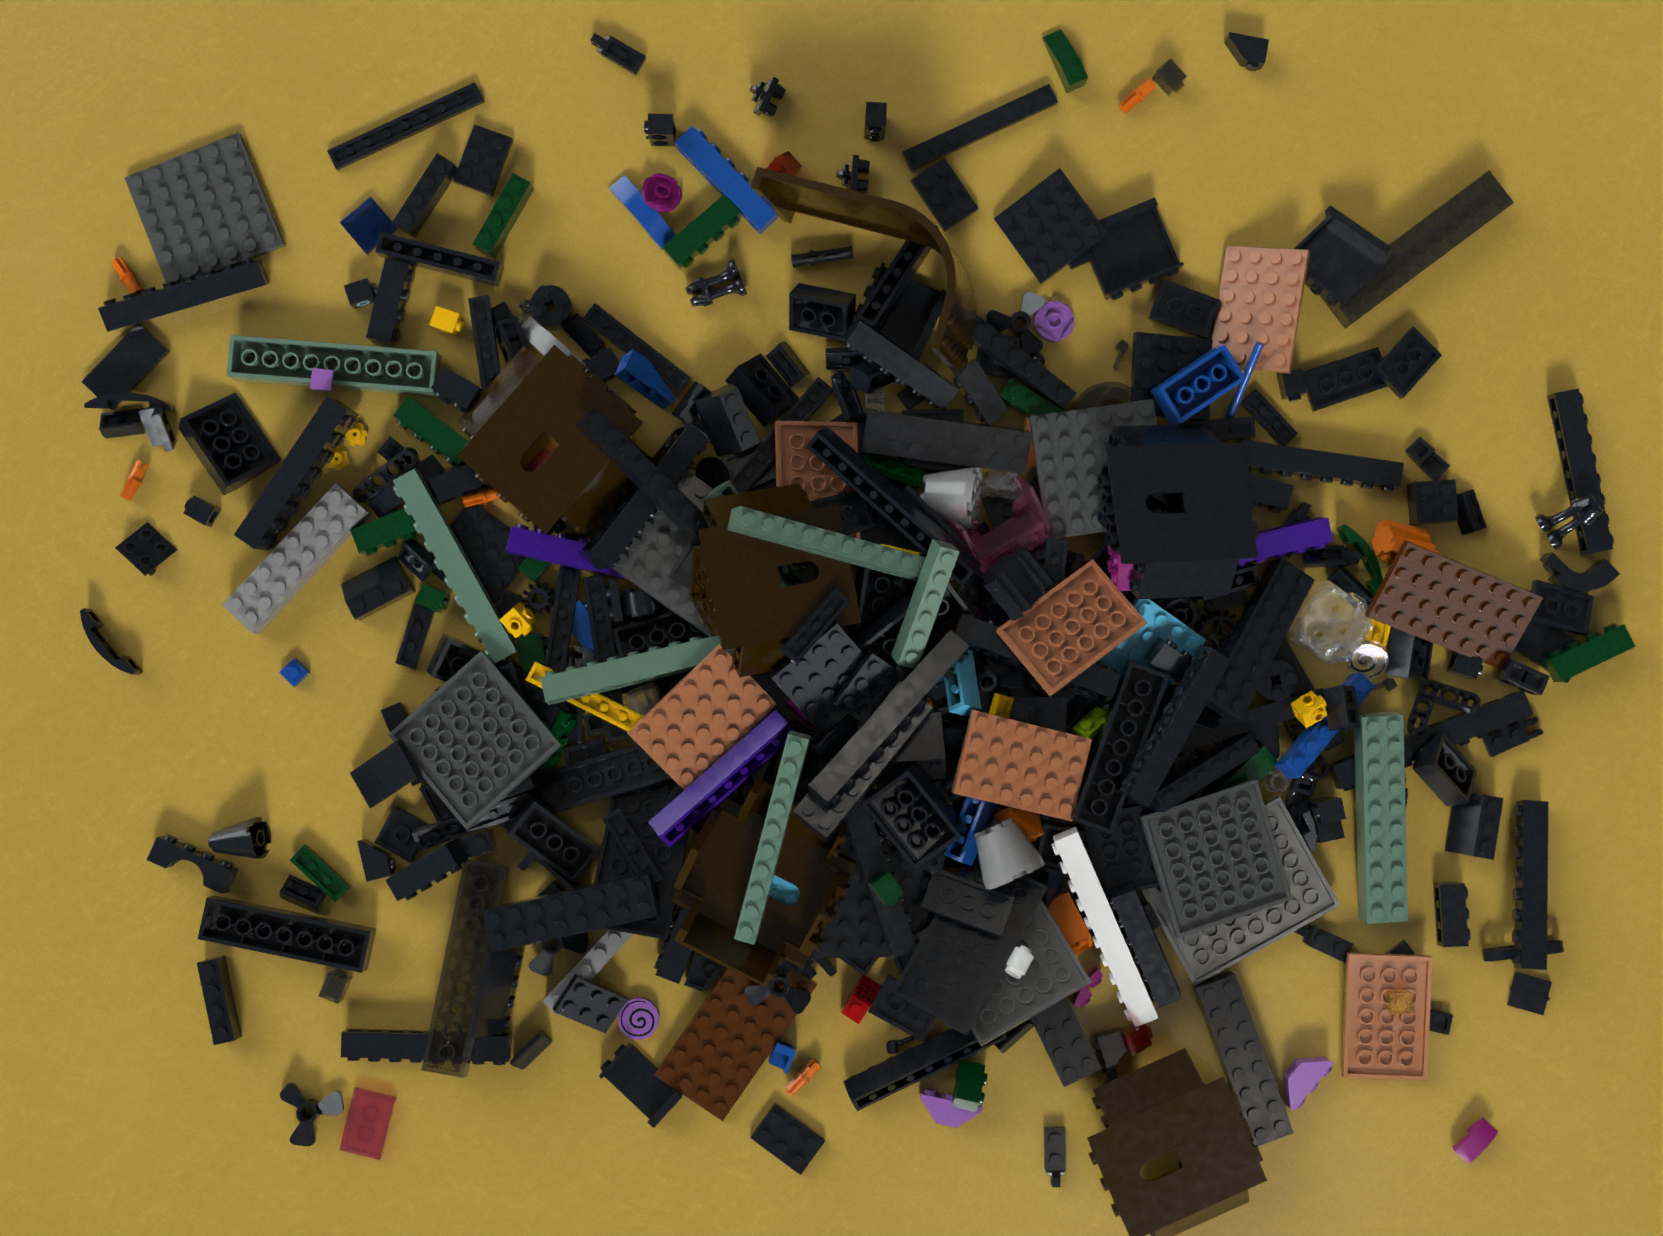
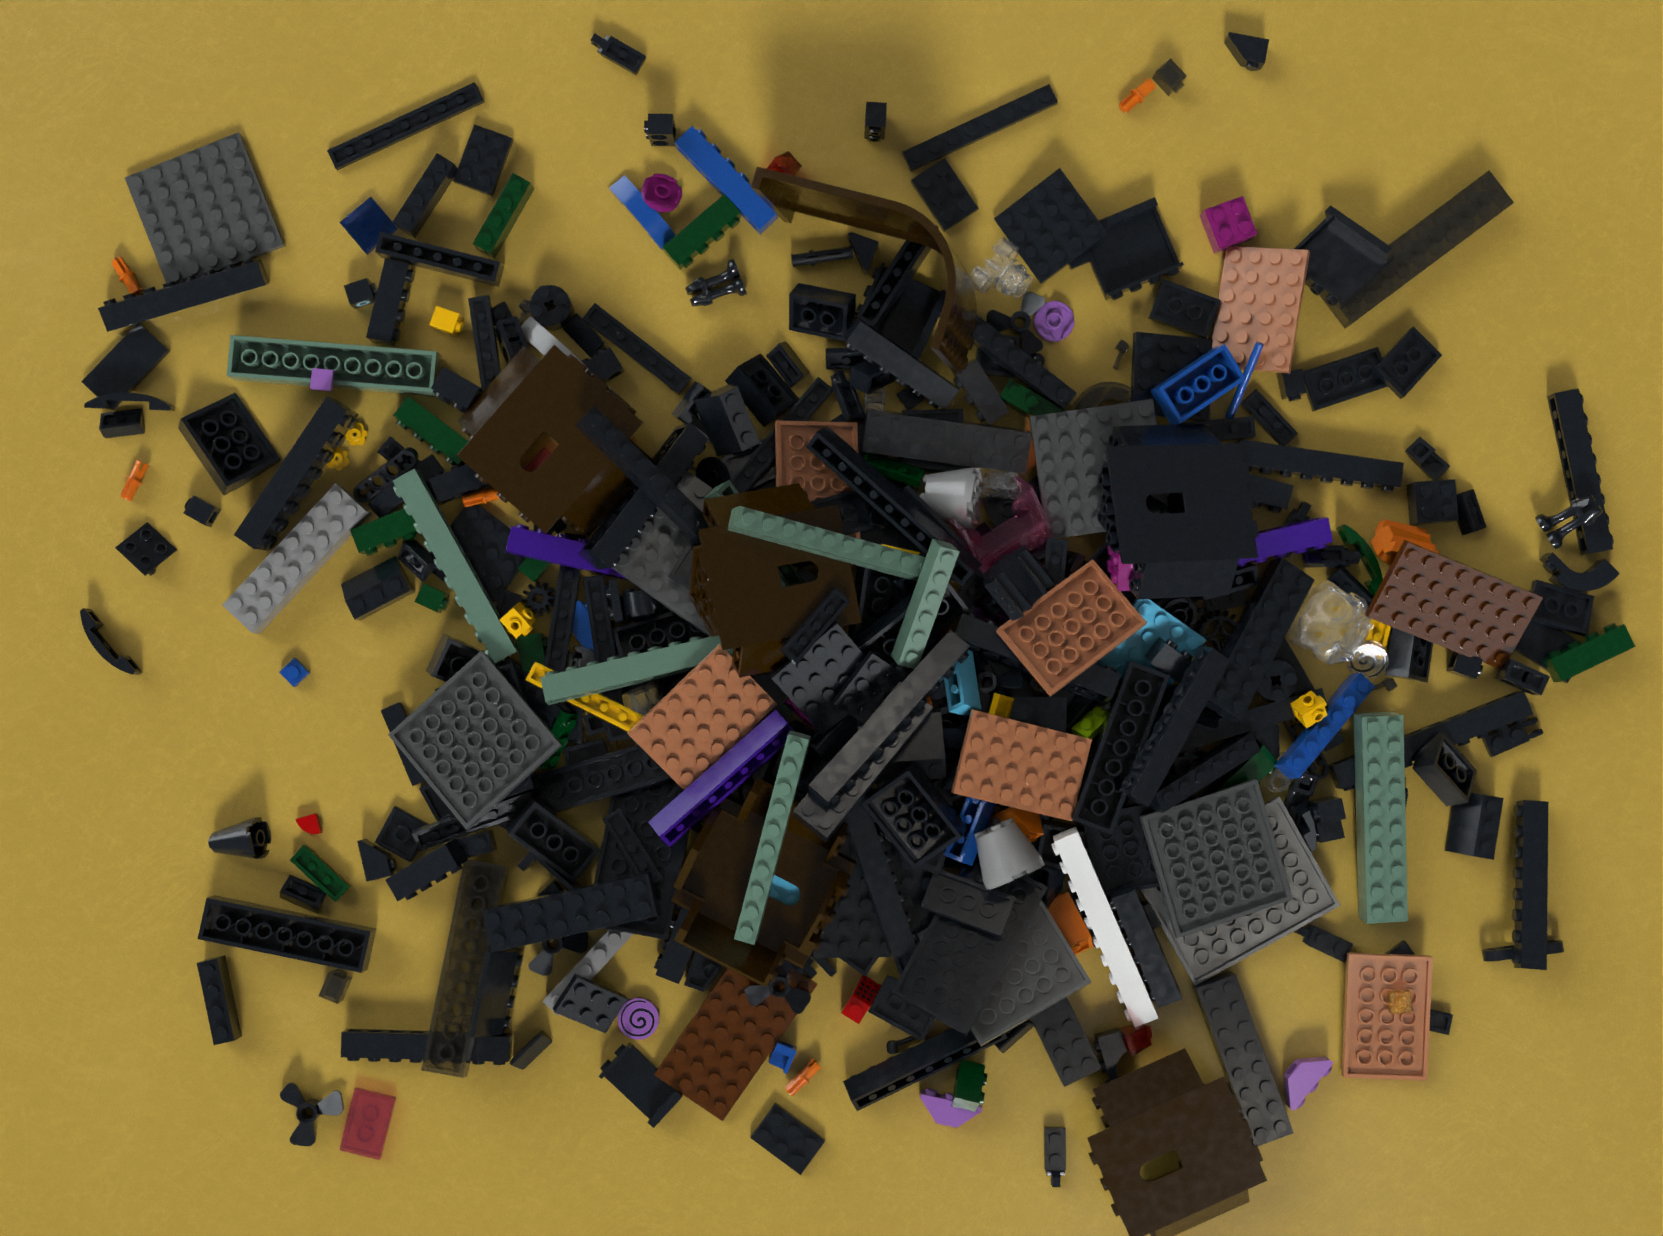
panel [139,405,177,452] -> none
black arch [147,834,239,894] -> none
black tile [350,739,422,809] -> none
black tile [395,605,435,669] -> none
blue slope [615,349,675,409] -> none
black hips [750,77,786,117] -> none
black hips [836,155,870,193] -> none
dark green brick [869,871,904,906] -> none
white brick [1005,945,1034,979] -> none
dark green slope [1042,30,1088,93] -> none
magenta slope [1071,967,1104,1008] -> none
black hinge [1323,685,1361,731] -> none
black beam [1406,680,1481,736] -> none
black brick [1433,882,1471,947] -> none
magenta slope [1452,1117,1498,1164] -> none
black piece [1507,972,1552,1015] -> none
none -> red tile [295,813,323,834]
none -> black slope [848,232,879,275]
none -> clear beam [969,237,1032,298]
none -> magenta brick [1200,196,1257,254]

